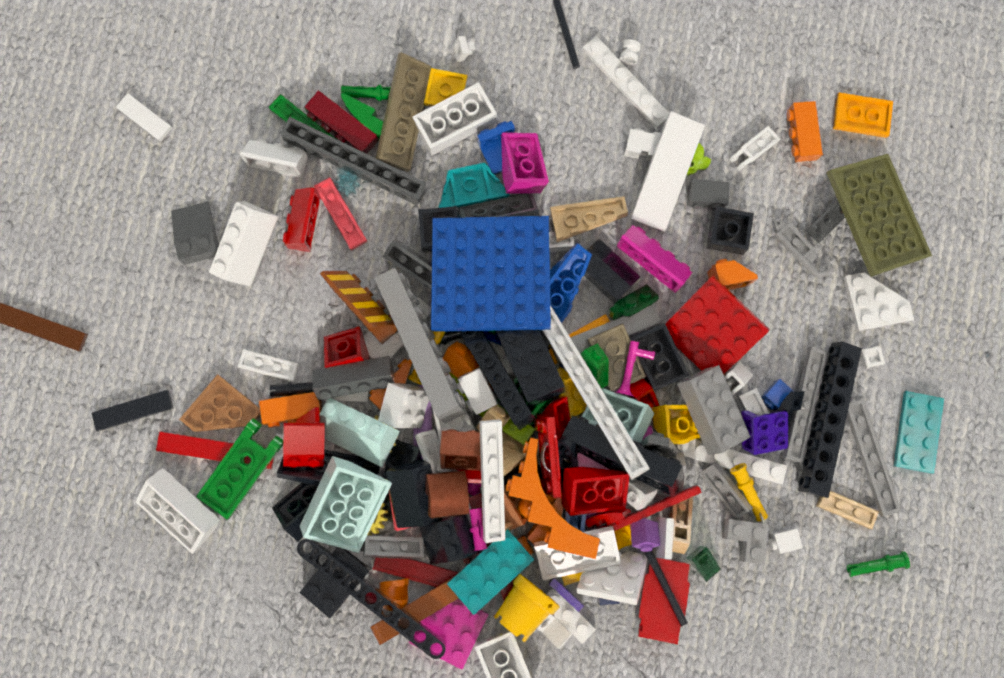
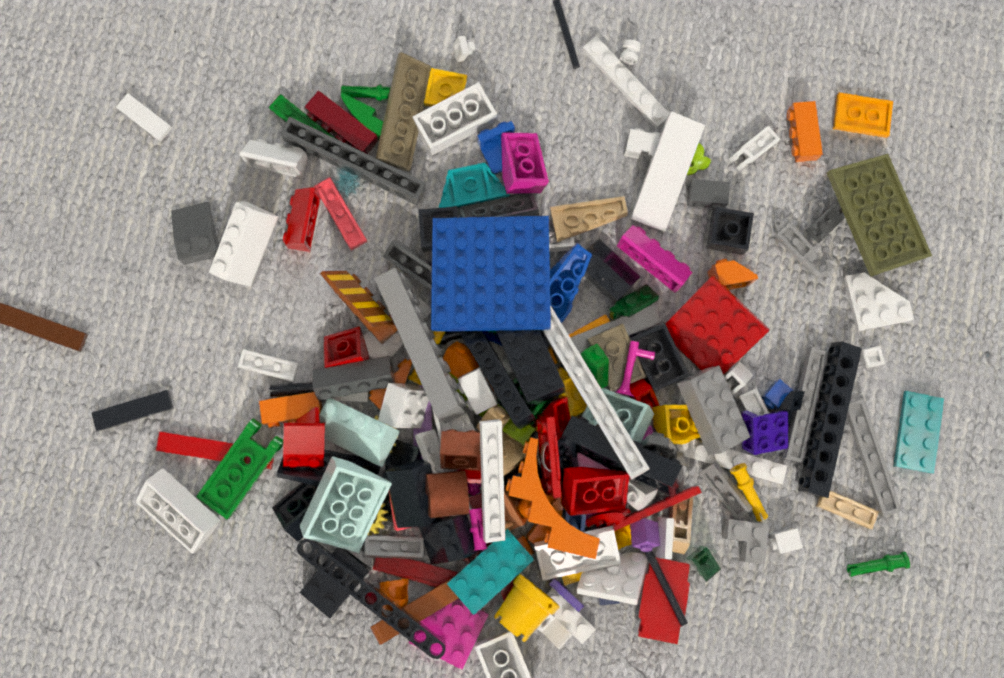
medium nougat plate [179,374,261,432] -> none

